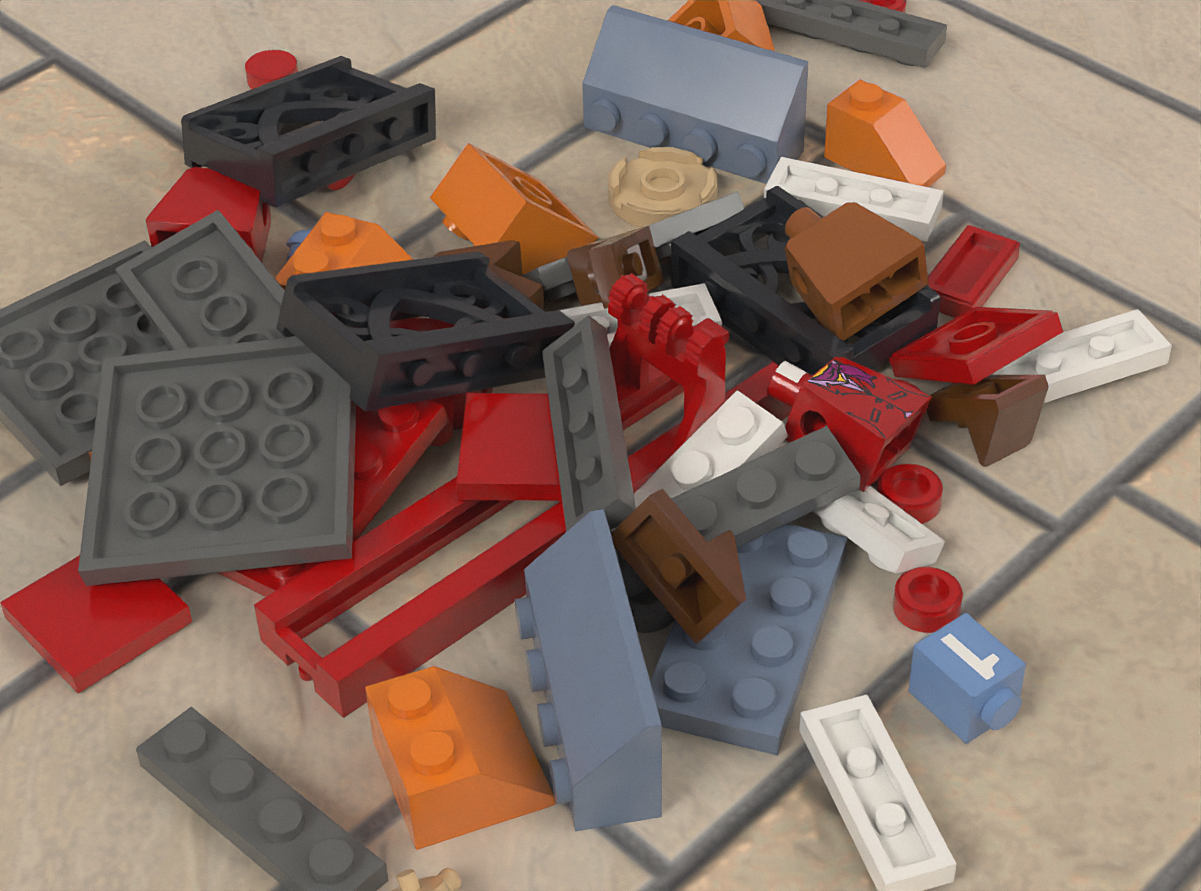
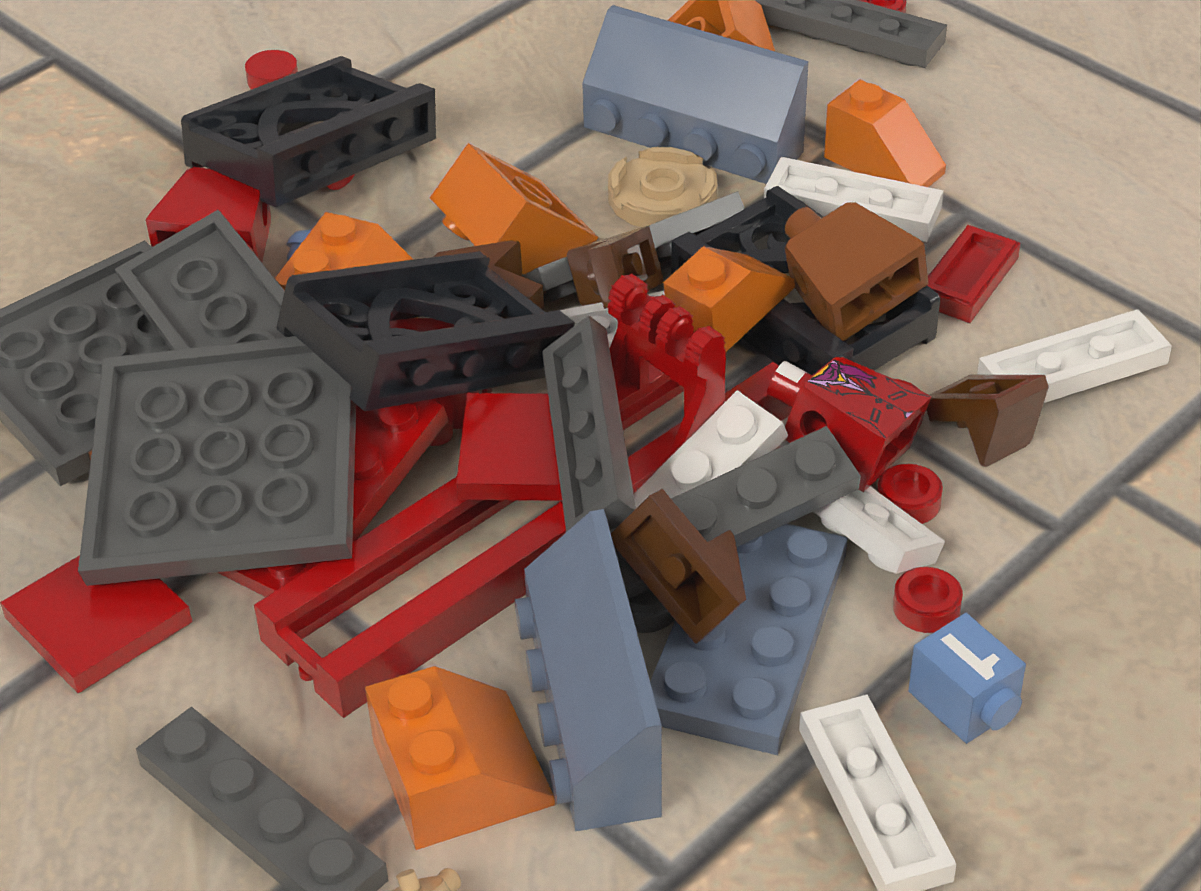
red tile [889,307,1063,385] -> none
none -> orange slope [663,246,795,352]

